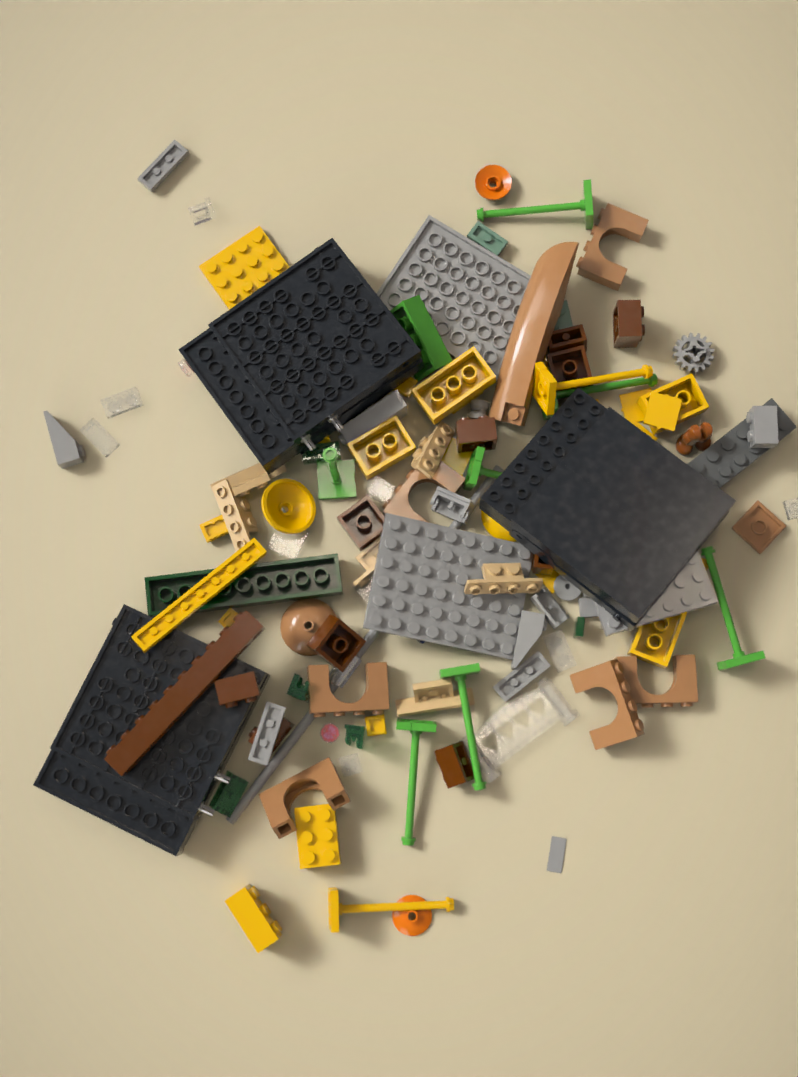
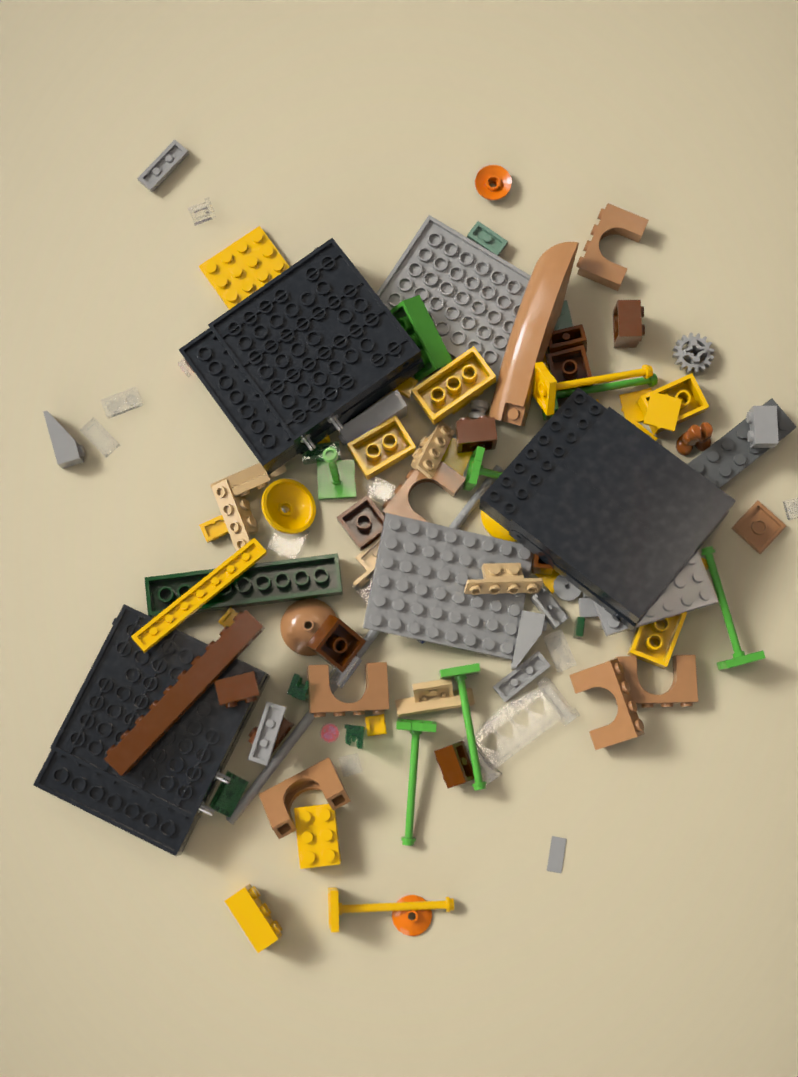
light grey hinge [430,486,475,525] -> none
bright green tile [477,179,594,230] -> none

